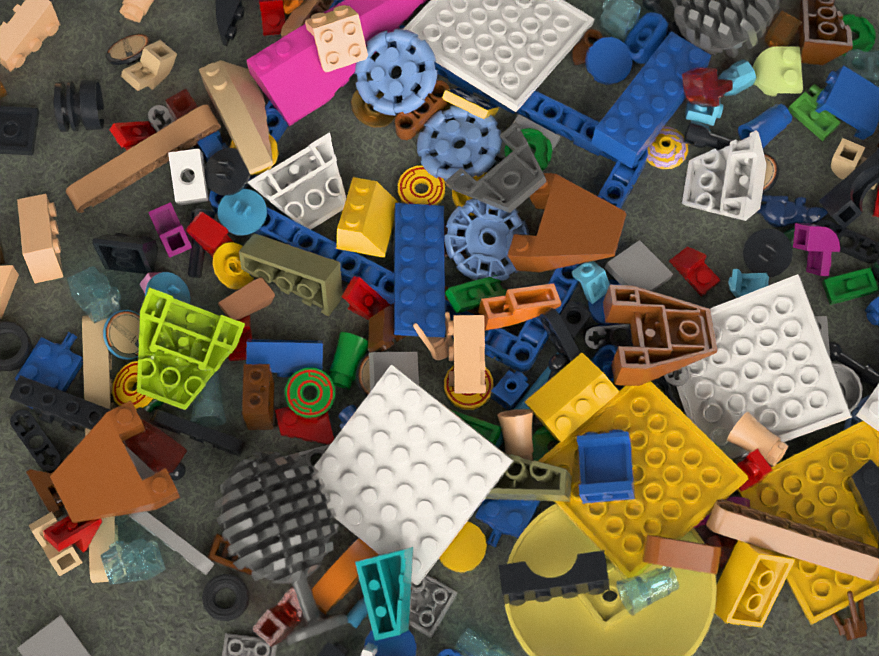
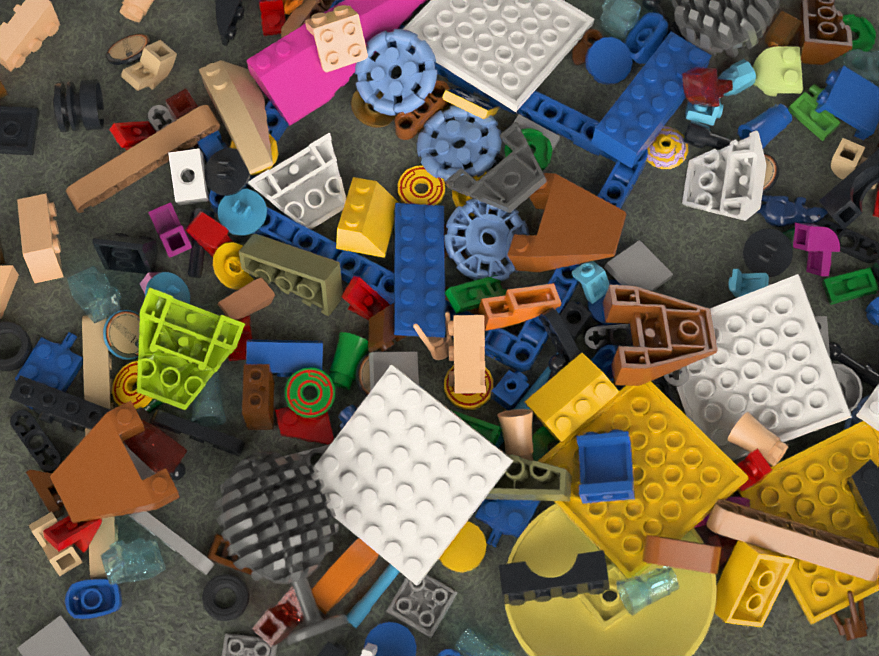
teal wedge [355,547,413,641] -> none
red slope [669,246,720,297] -> none
none -> blue piece [65,579,122,619]

